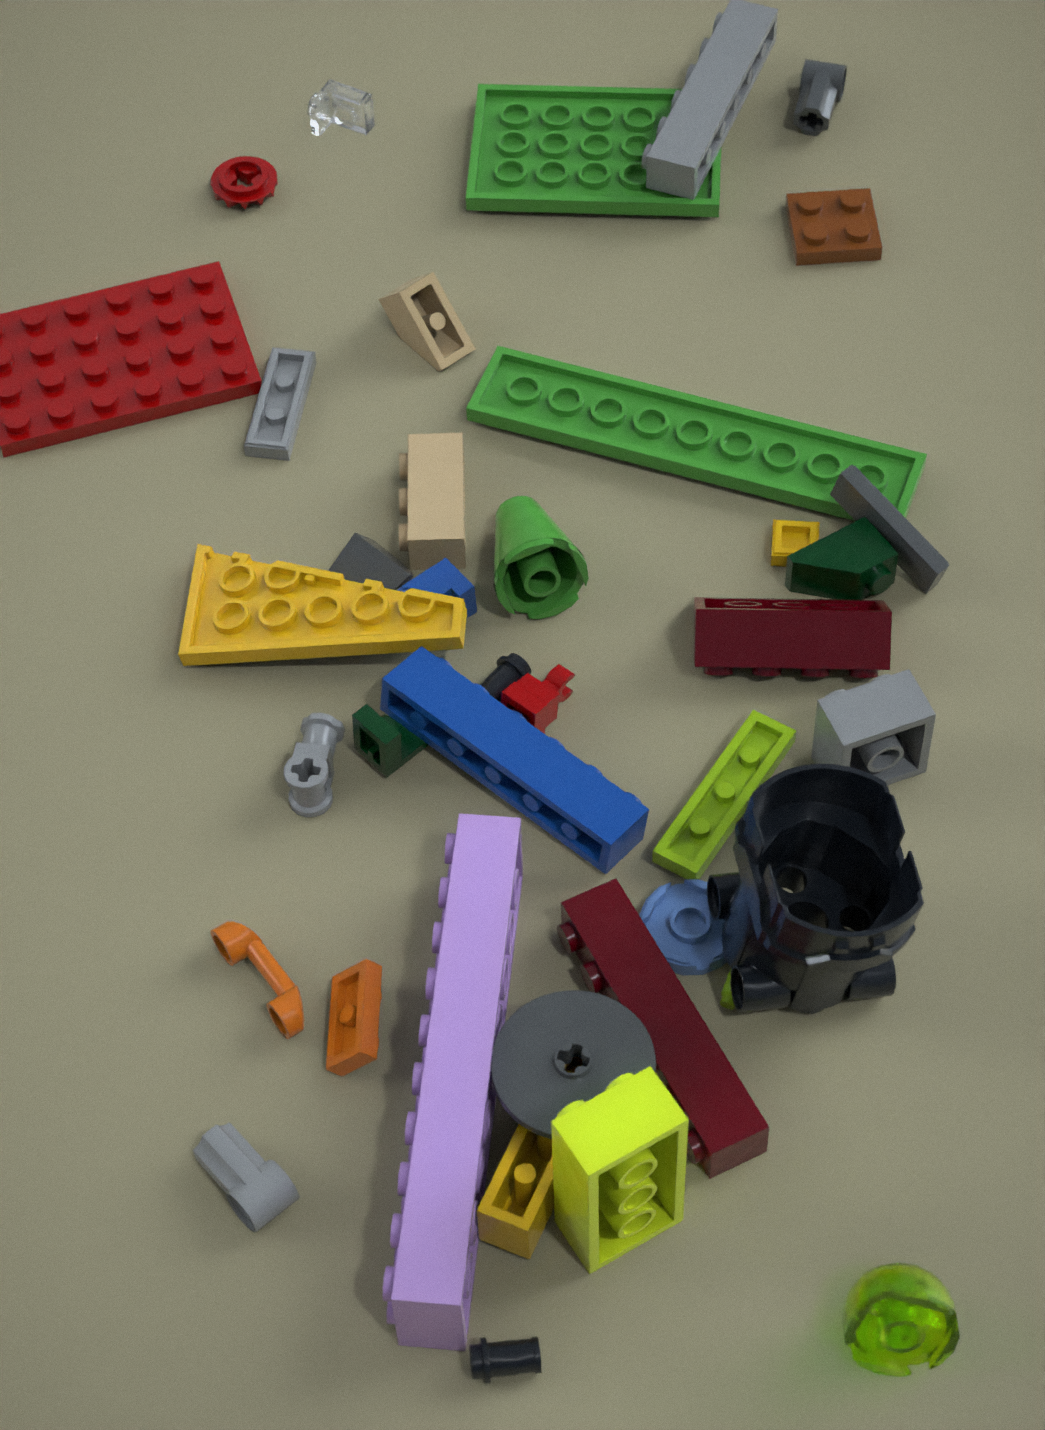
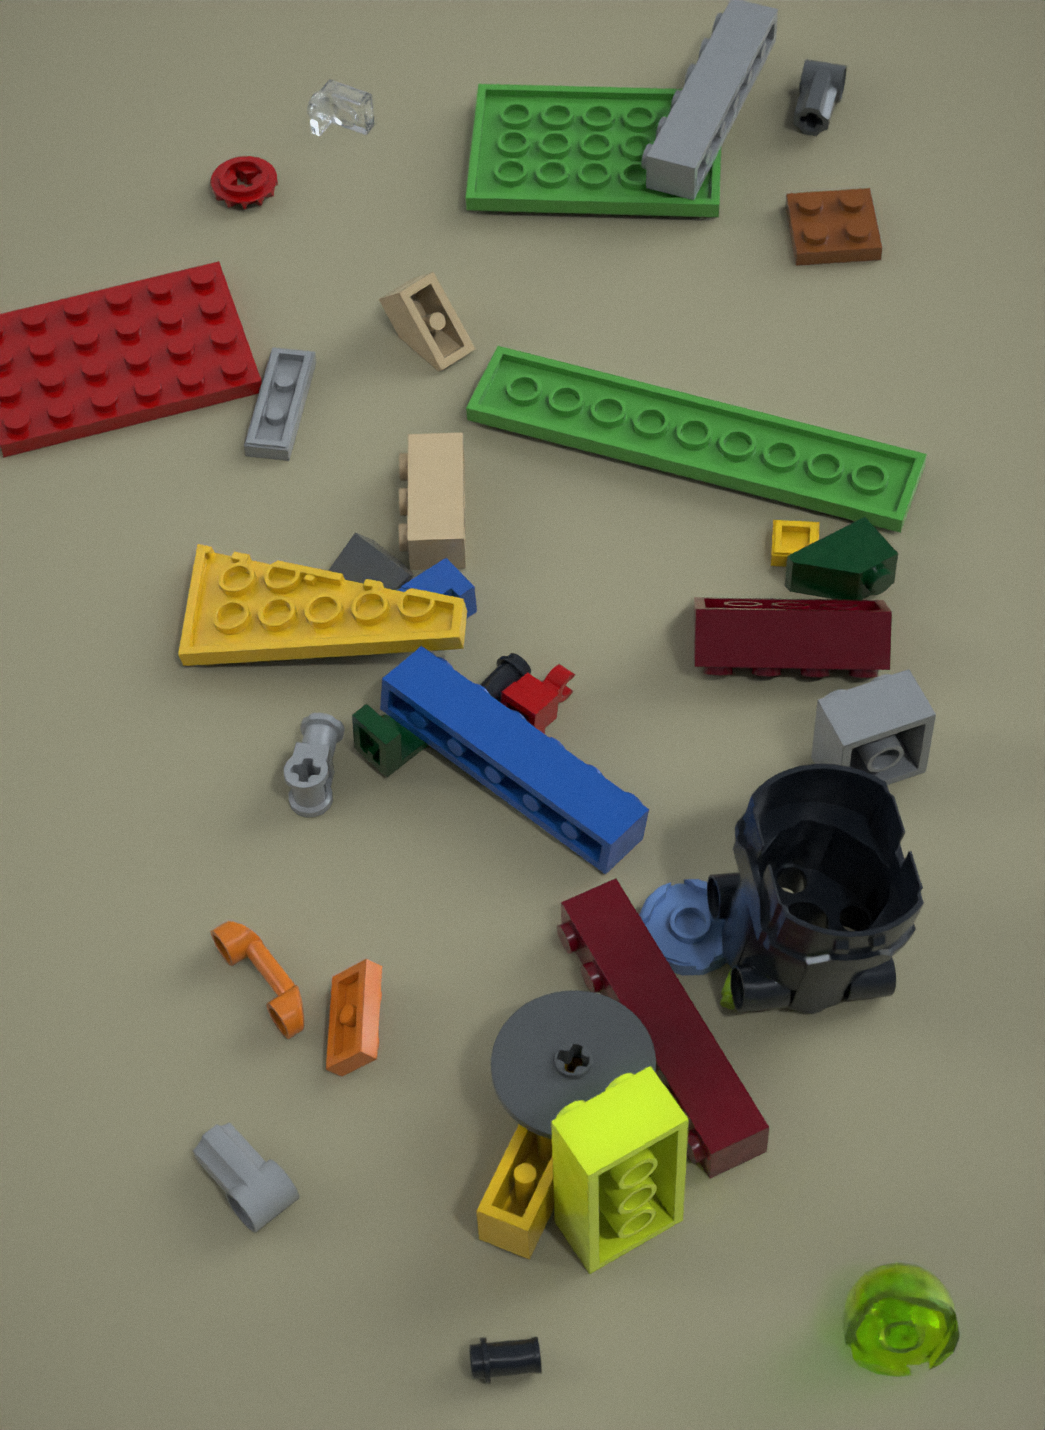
lavender brick [383,813,523,1351] -> none
bright green cone [494,496,589,619] -> none
lime plate [652,710,796,880] -> none
dark grey tile [830,464,949,594] -> none

